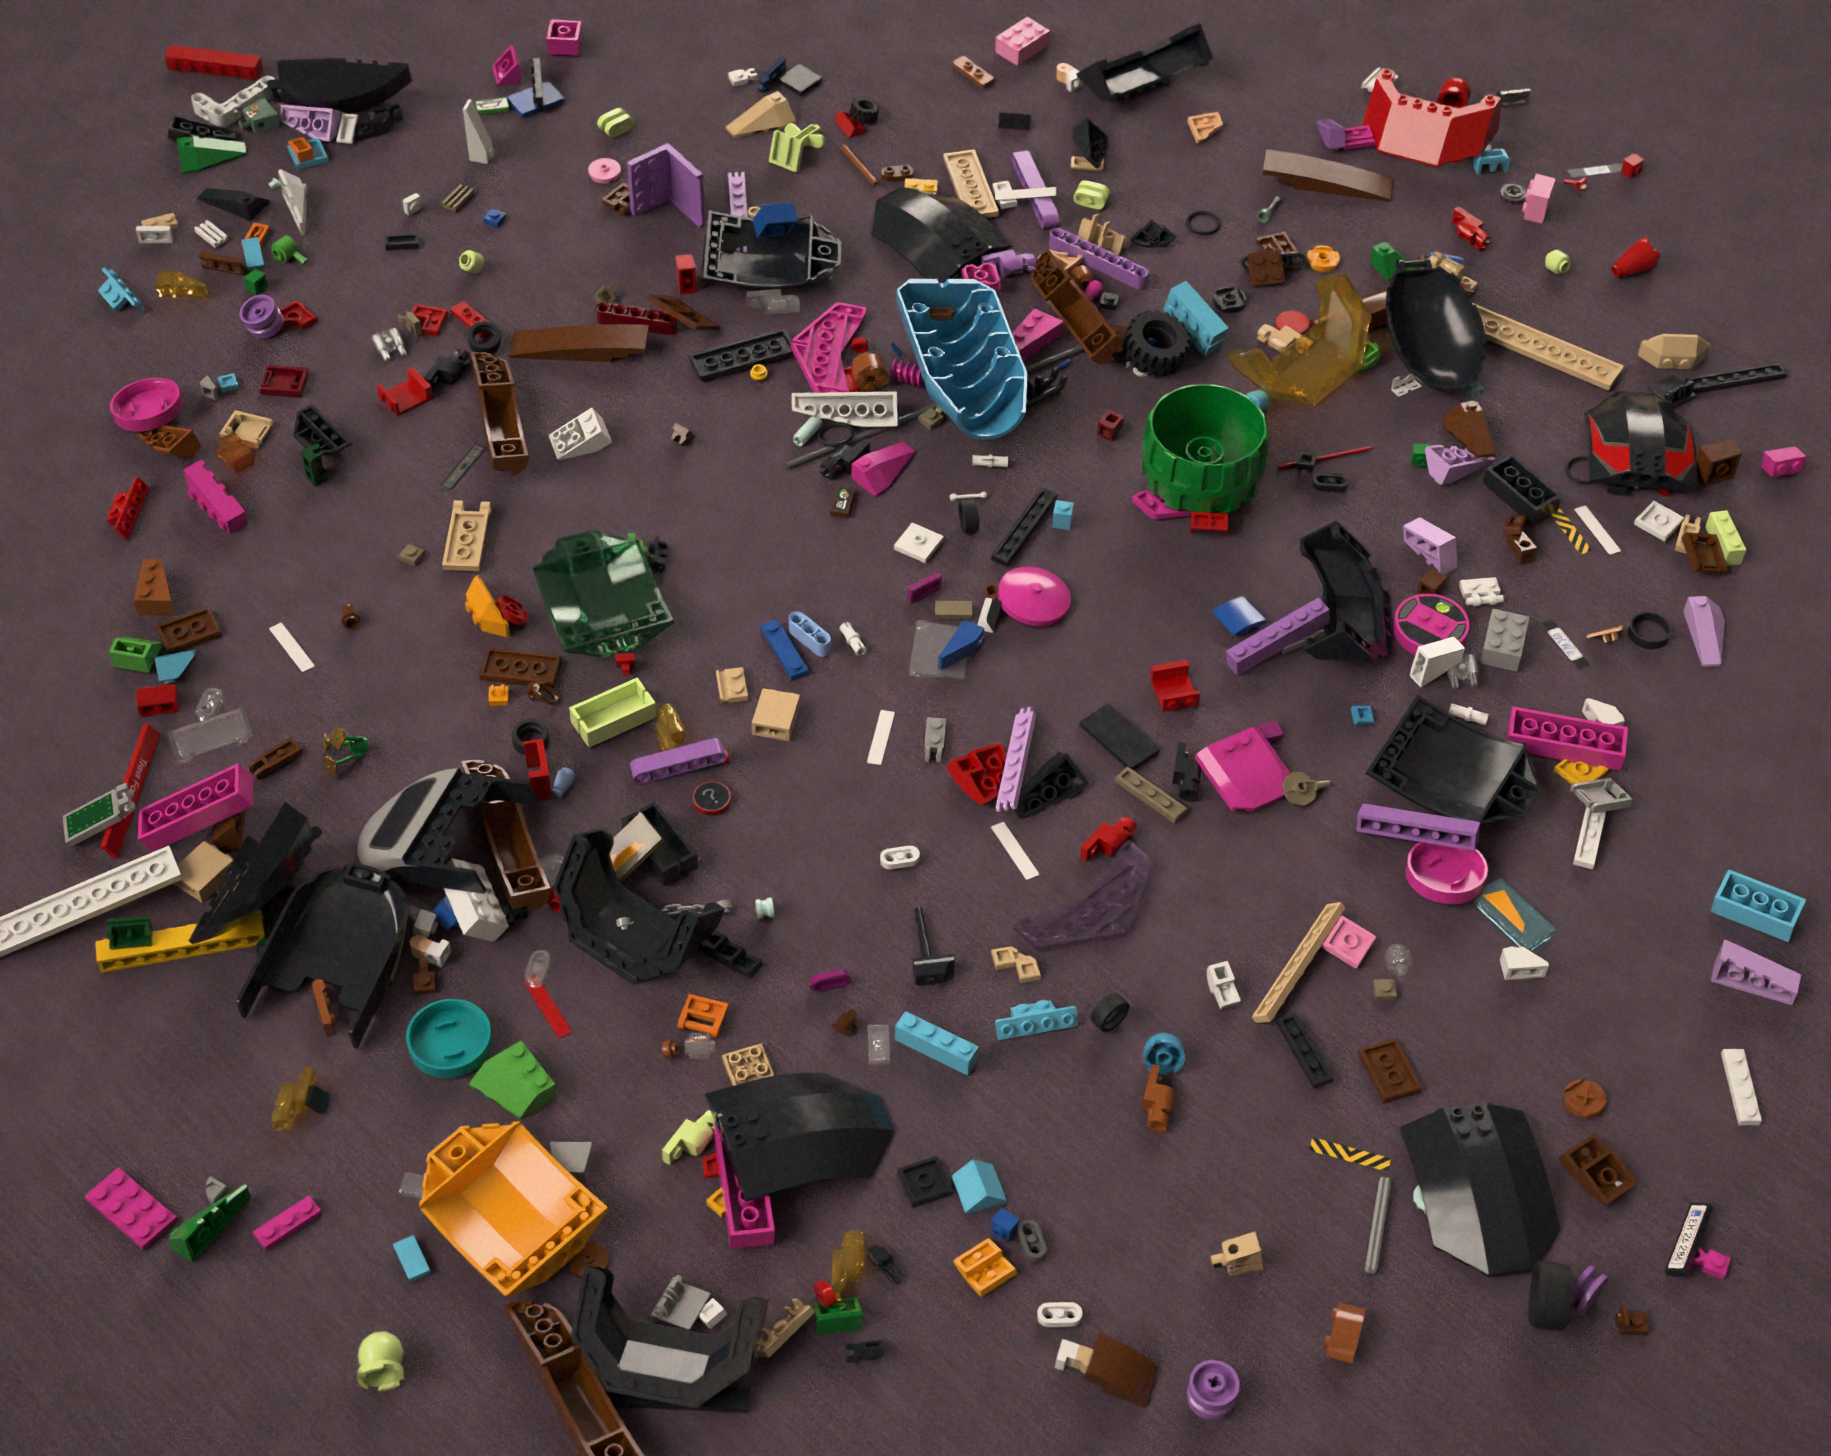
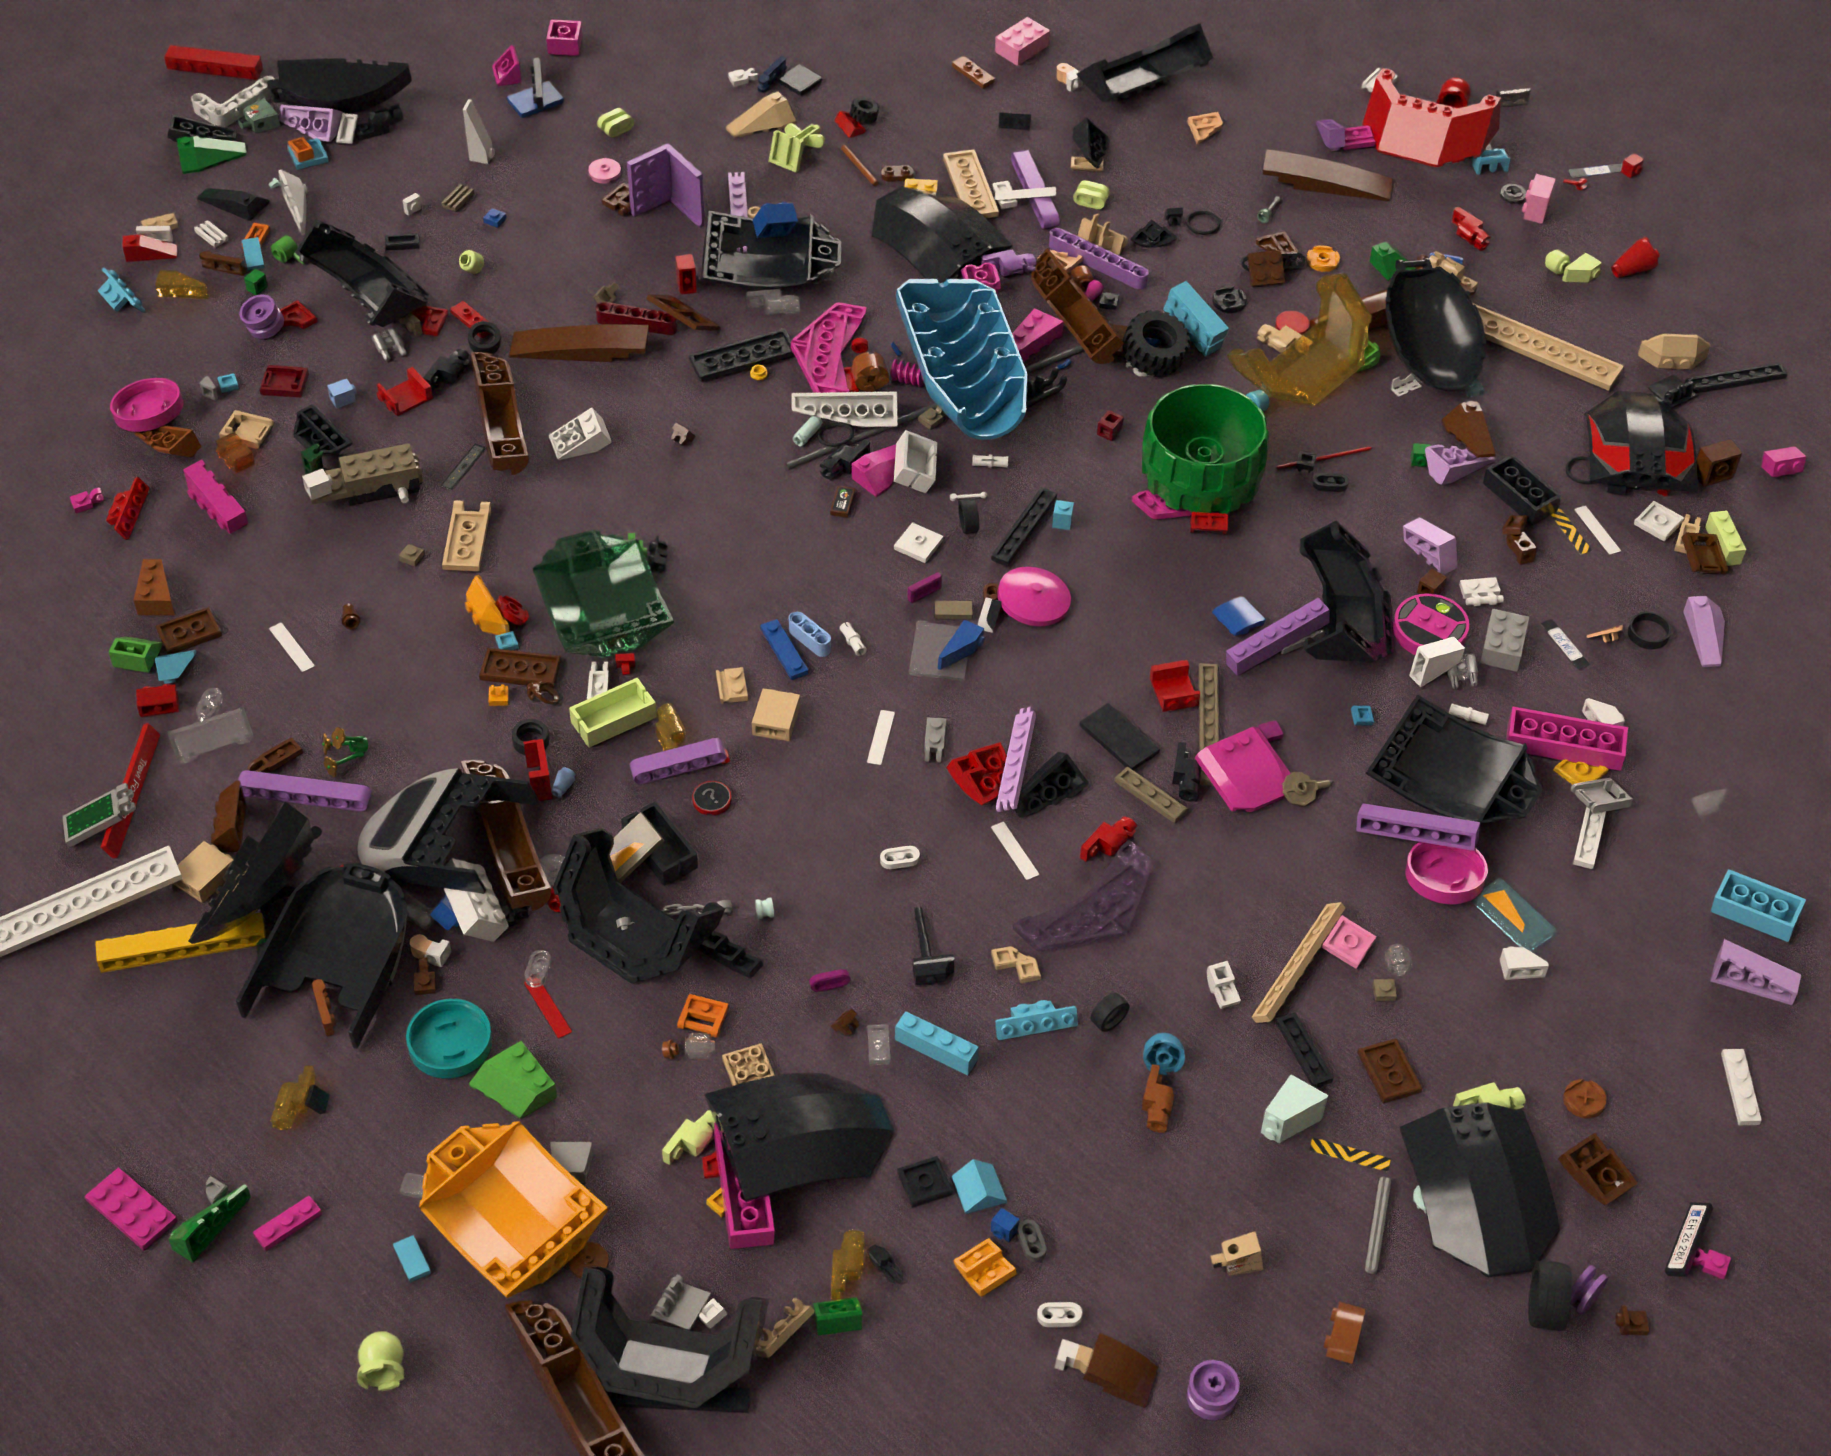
dark green hinge [107,916,153,950] -> none
dark pink brick [138,763,253,852] -> none
light grey plate [412,909,438,939] -> none
tile [475,98,509,115] -> none
red beam [813,1279,837,1308] -> none
black plate [845,1340,885,1363] -> none
reddish brown tile [929,307,956,321] -> none
none -> dark pink plate [70,488,104,513]
none -> red slope [122,235,178,262]
none -> medium lavender beam [238,771,372,811]
none -> black windscreen [295,219,429,327]
none -> white brick [302,469,333,500]
none -> dark tan piece [306,443,423,506]
none -> light blue brick [327,378,357,409]
none -> medium azure tile [495,631,519,650]
none -> white hinge [587,662,609,700]
none -> white piece [894,430,937,493]
none -> black tile [1164,207,1184,226]
none -> dark tan tile [1198,663,1219,786]
none -> light aqua slope [1261,1075,1328,1143]
none -> yellowish green plate [1453,1082,1526,1110]
none -> yellowish green slope [1562,253,1602,282]
none -> clear slope [1691,789,1727,817]

